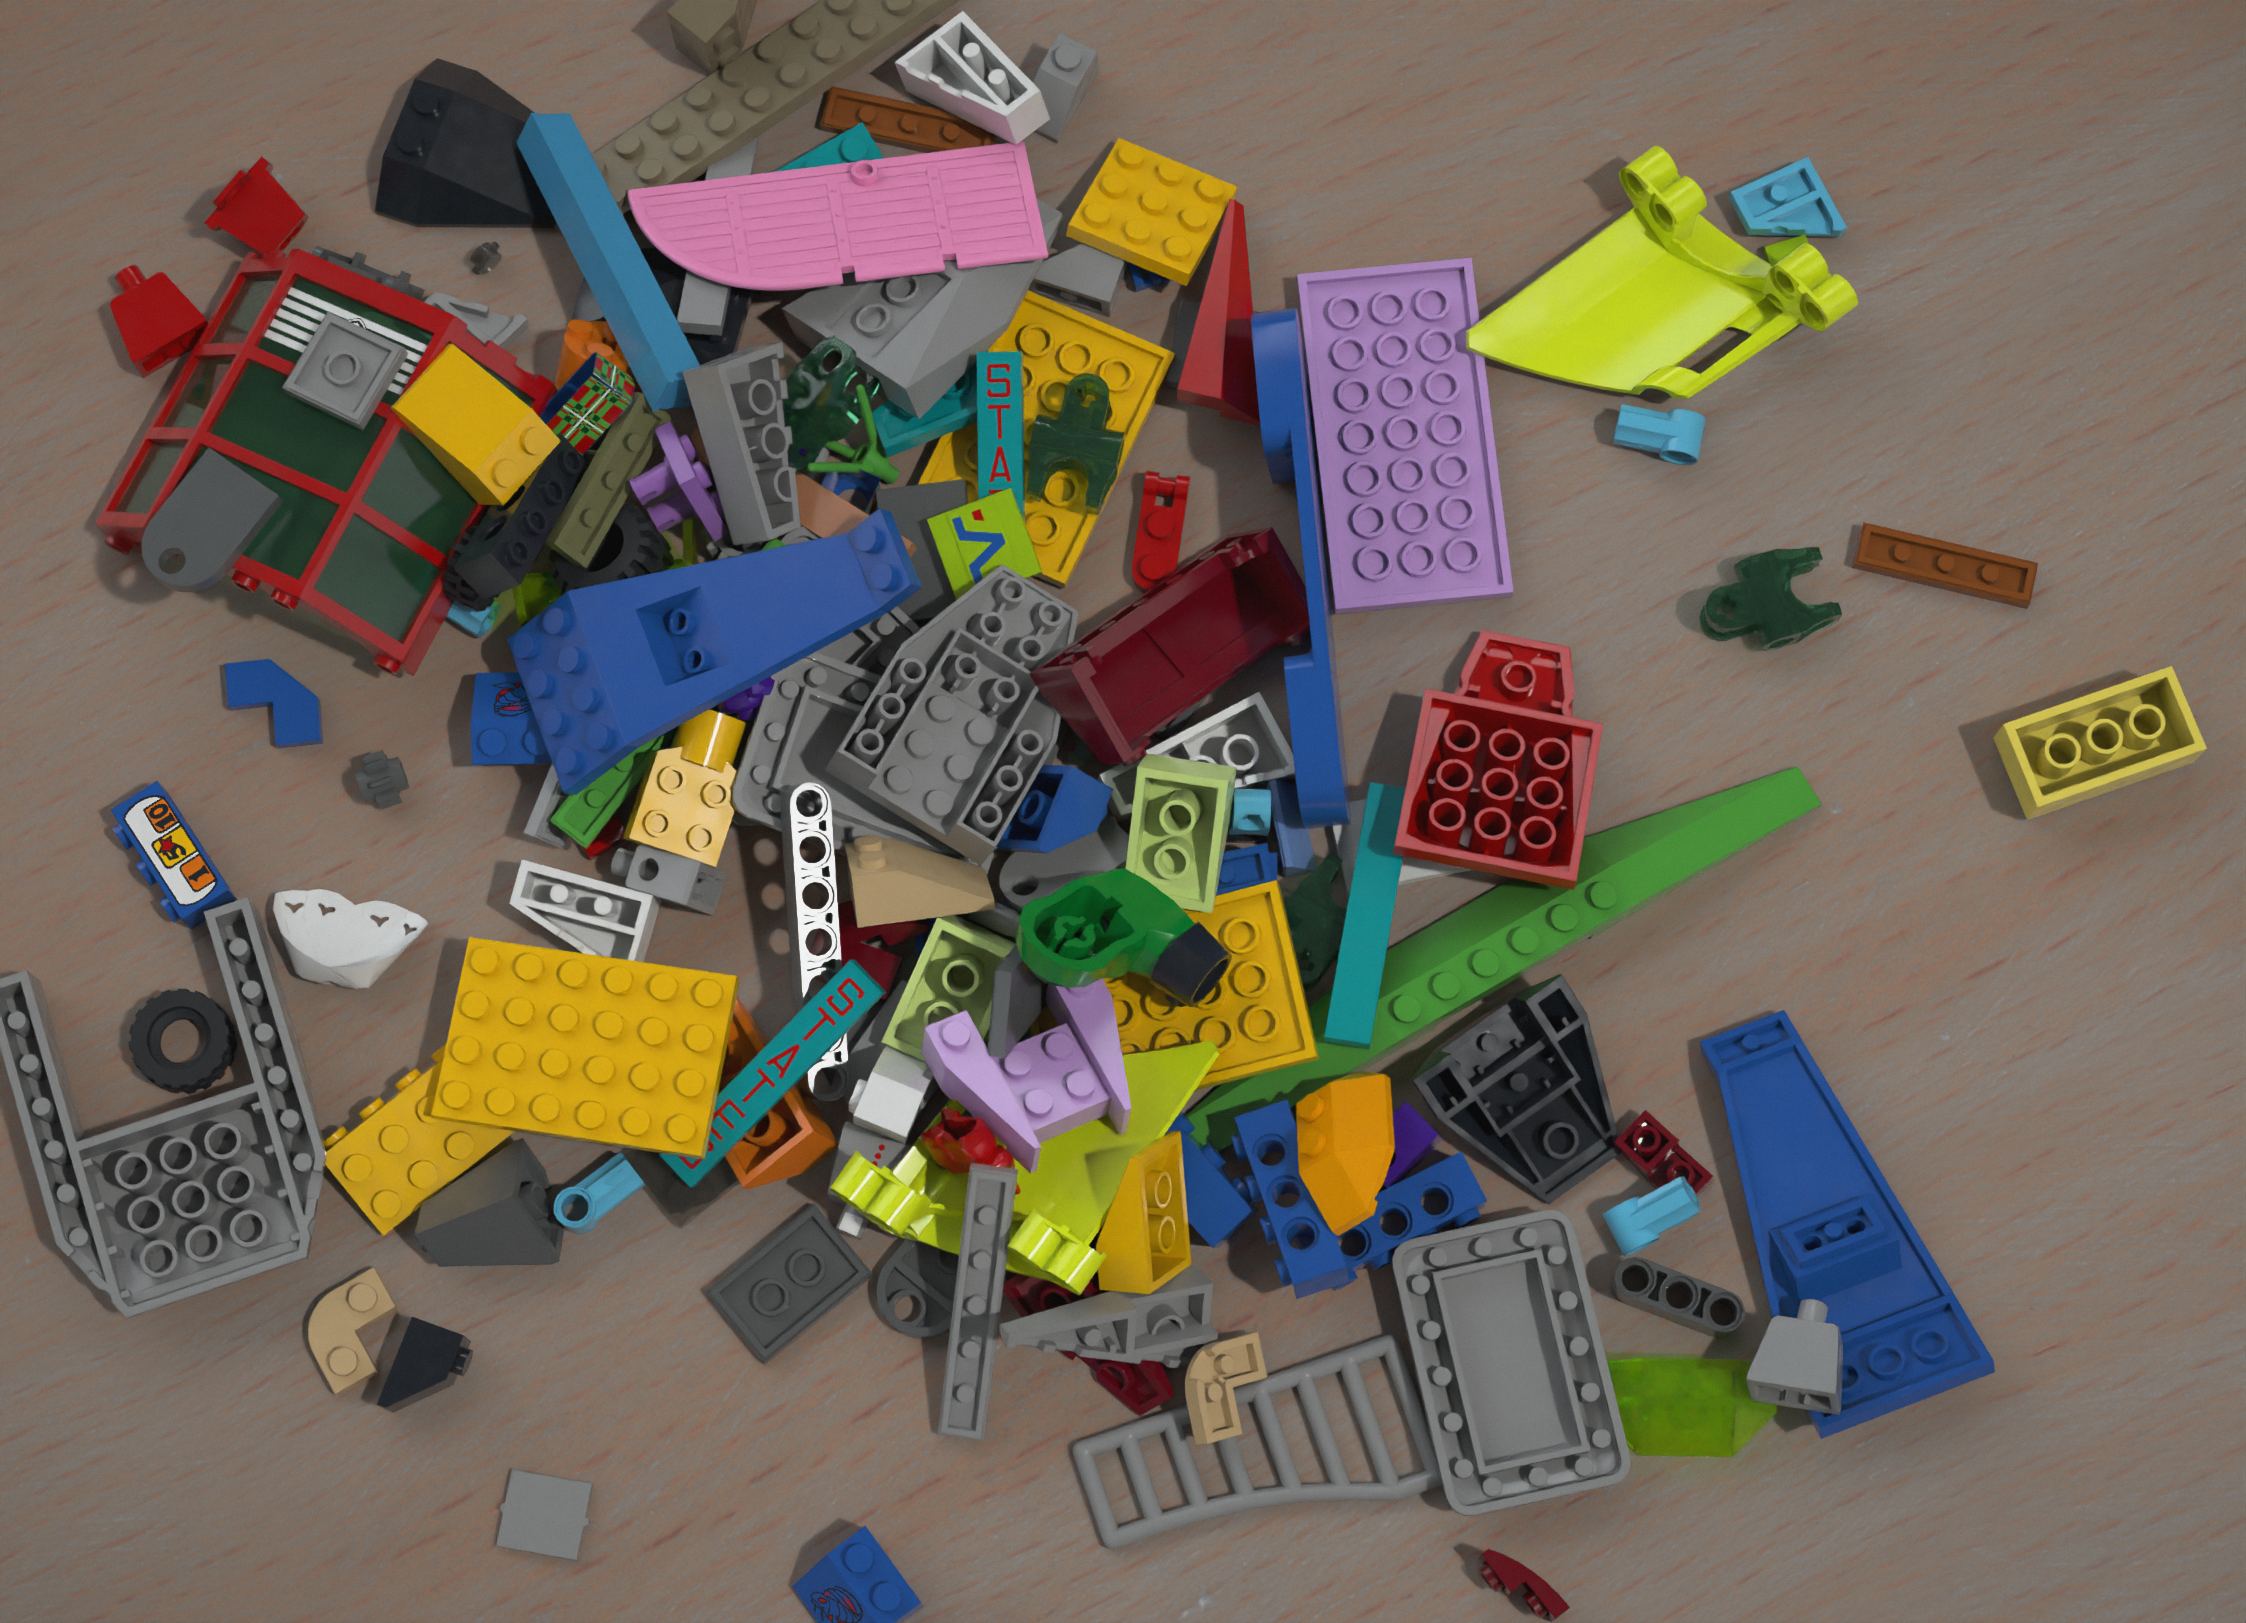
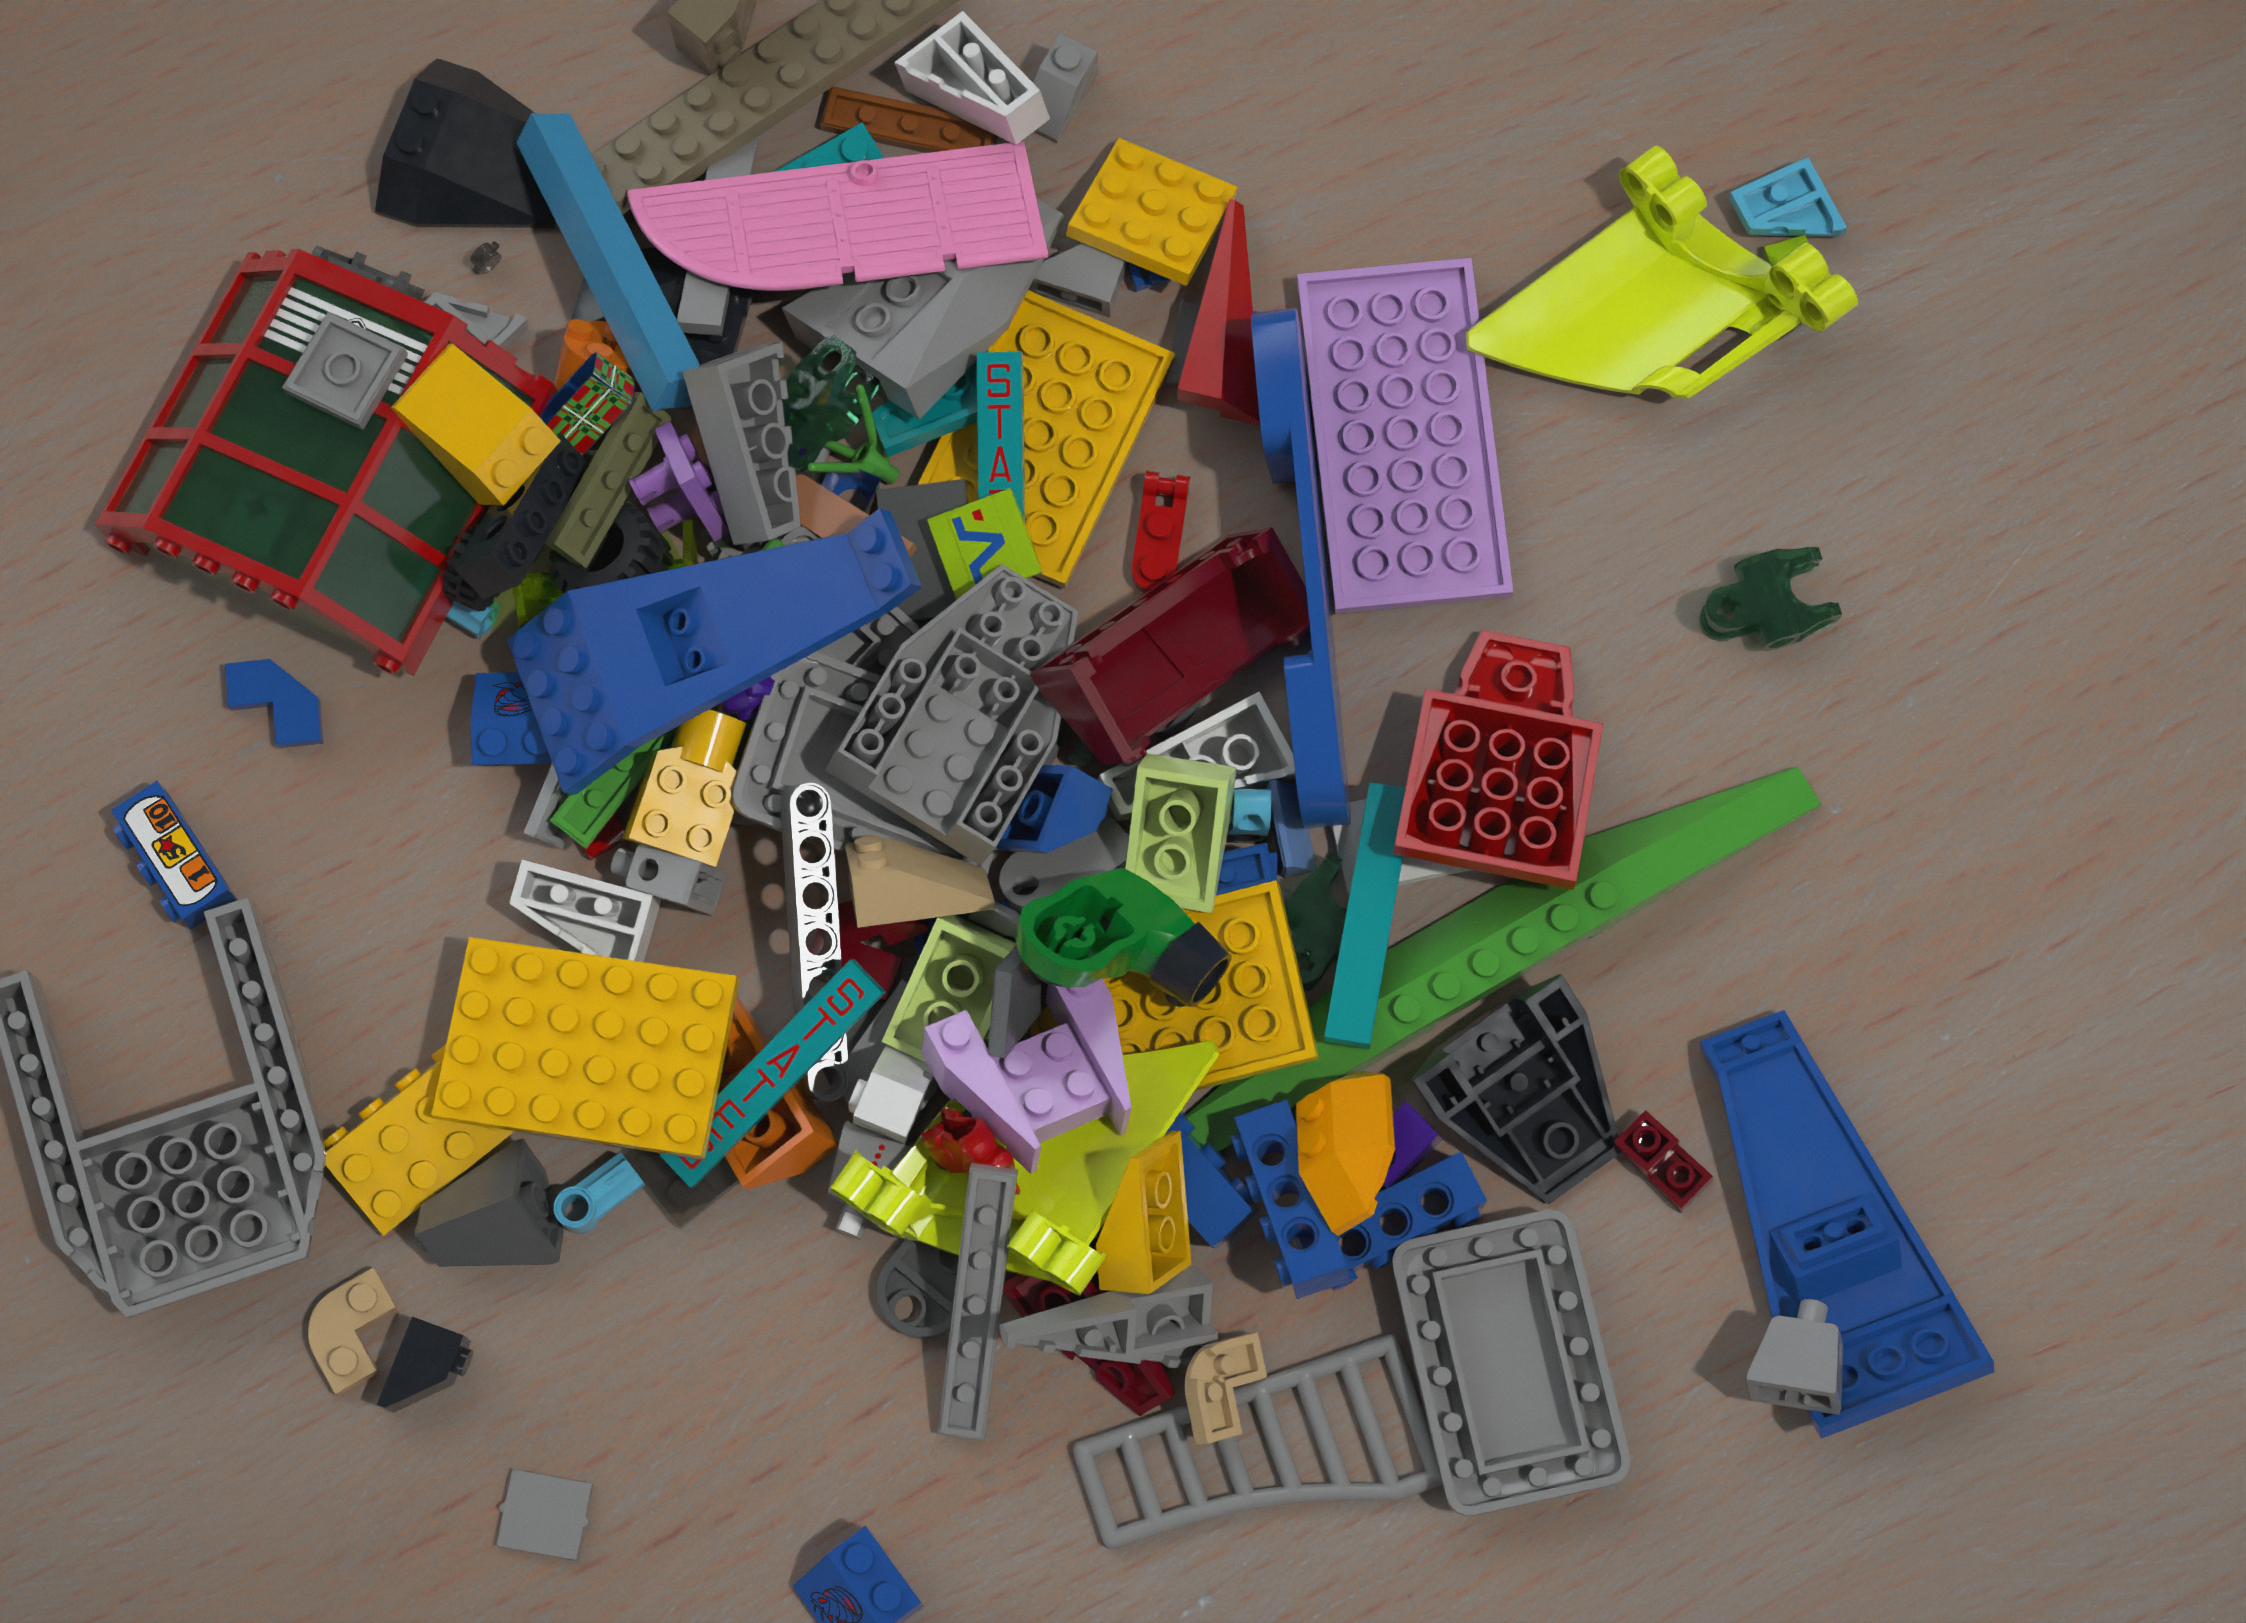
red torso [109,265,208,378] -> none
black tyre [128,989,237,1094] -> none
dark grey tile [142,448,283,592] -> none
red container [204,156,308,255] -> none
white piece [273,889,428,989] -> none
dark grey gear [355,750,409,810] -> none
dark grey tile [706,1203,873,1365] -> none
clear green piece [1027,373,1126,515] -> none
dark red slope [1478,1549,1570,1622] -> none
medium azure piece [1602,1176,1702,1257] -> none
clear neon green wedge [1607,1358,1777,1458] -> none
dark grey beam [1610,1257,1745,1338] -> none
medium azure piece [1613,404,1706,465] -> none
dark orange tile [1852,522,2038,609] -> none
light yellow brick [1993,666,2207,820] -> none

